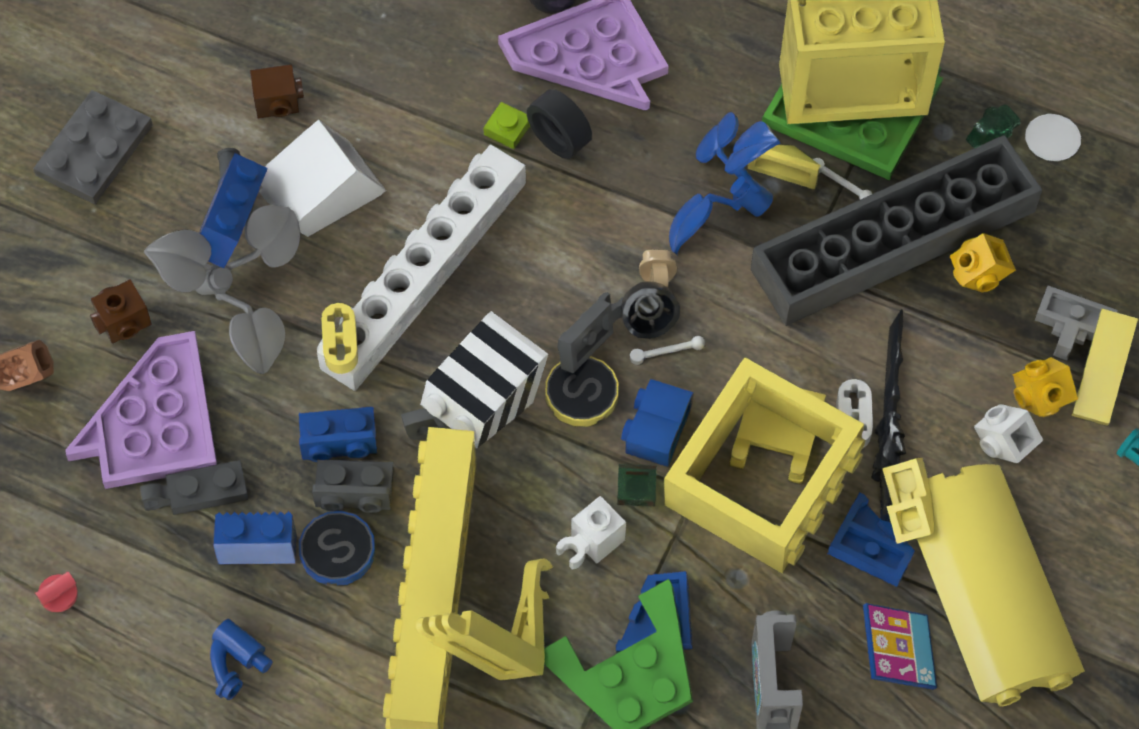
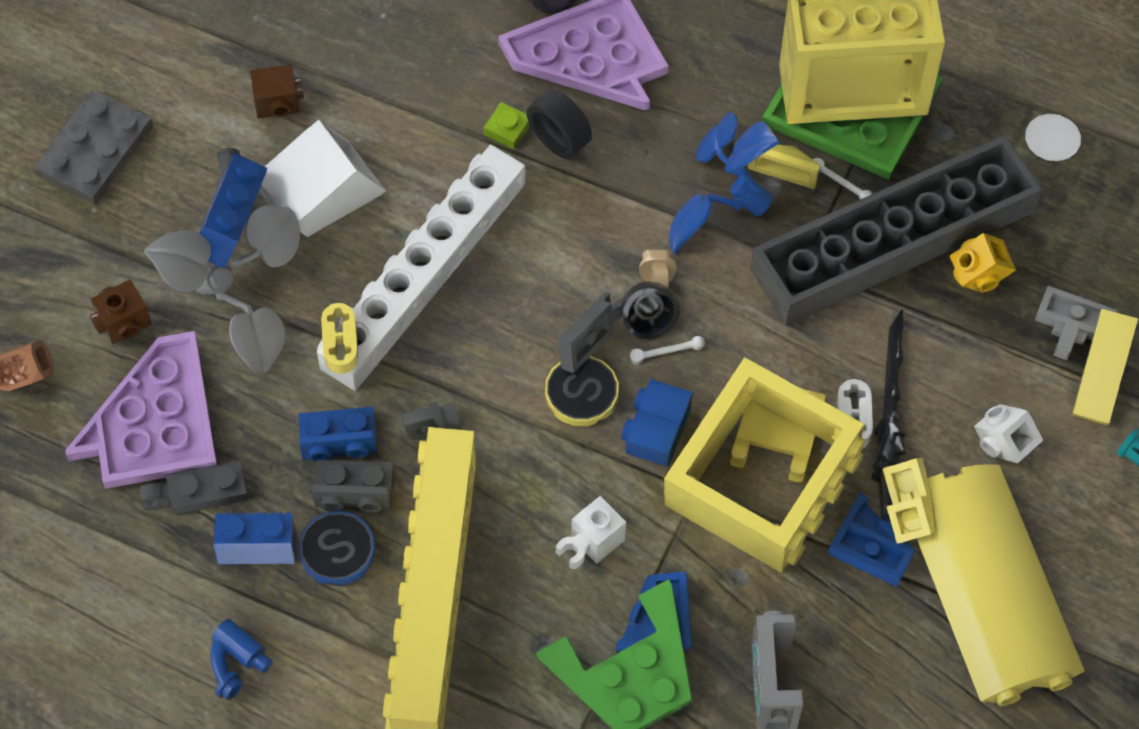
coral plate [35,572,78,612] -> none
light yellow hinge [416,558,553,680] -> none
slope [420,311,548,448] -> none
clear green plate [617,464,657,506] -> none
piece [863,603,937,690] -> none
clear green piece [966,104,1021,148] -> none
yellow brick [1013,357,1078,417] -> none

